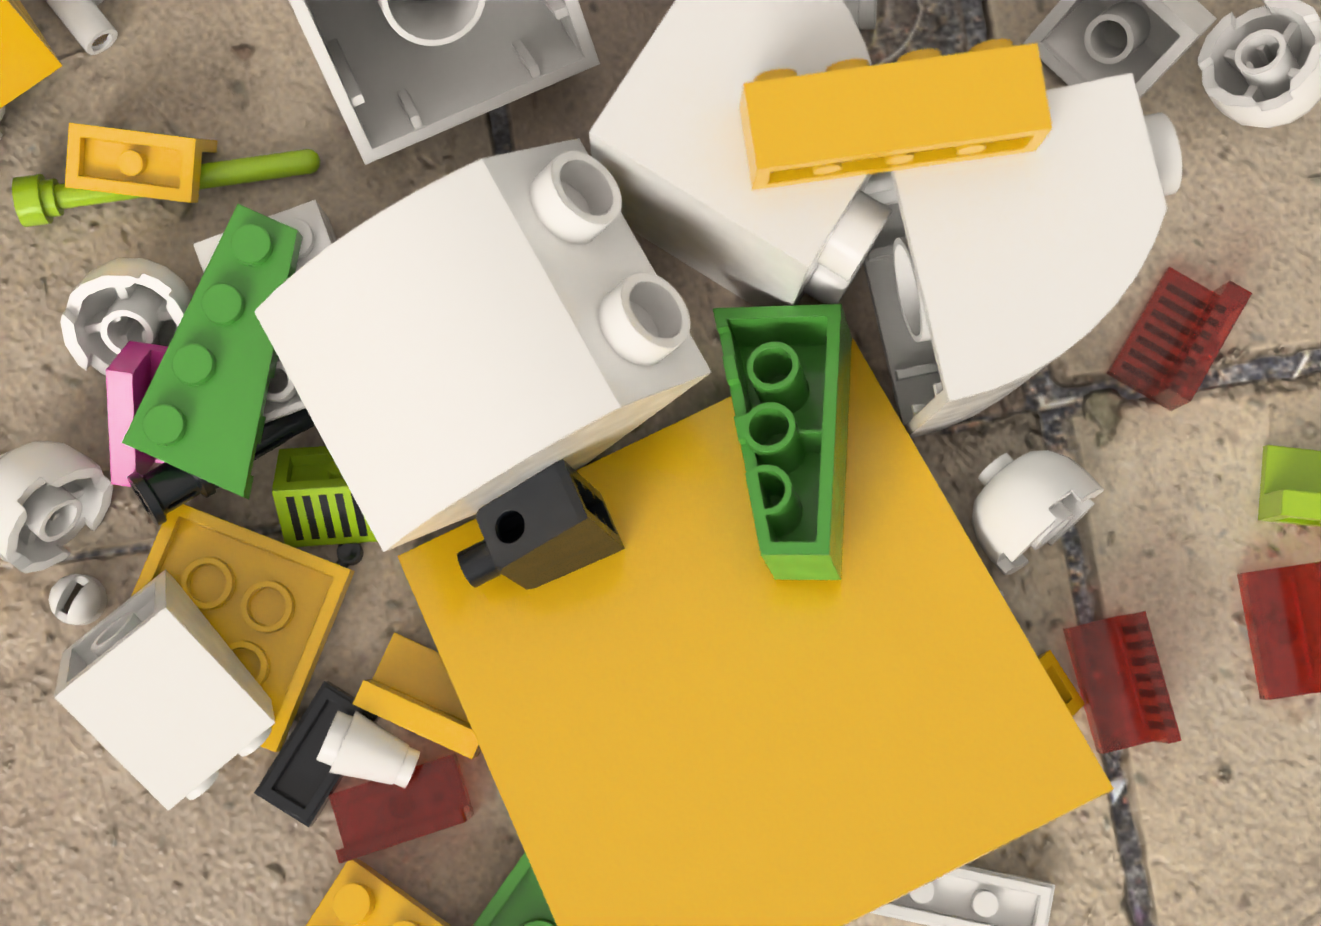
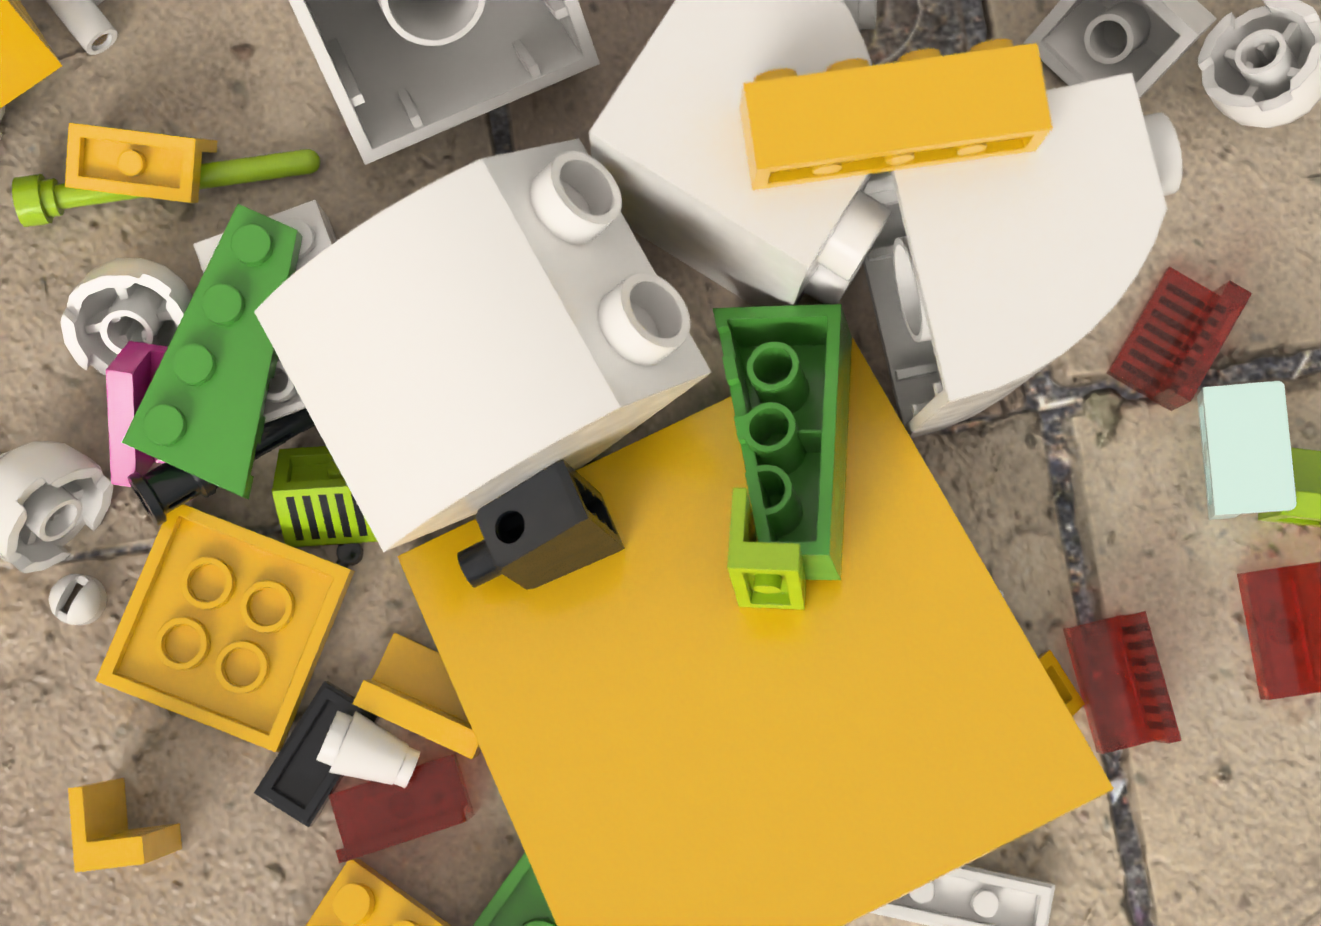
white slope [54,569,275,811] -> none
white cylinder [971,450,1104,575] -> none
none -> yellow panel [68,778,182,873]
none -> lime panel [727,488,806,610]
none -> light aqua panel [1197,381,1297,520]

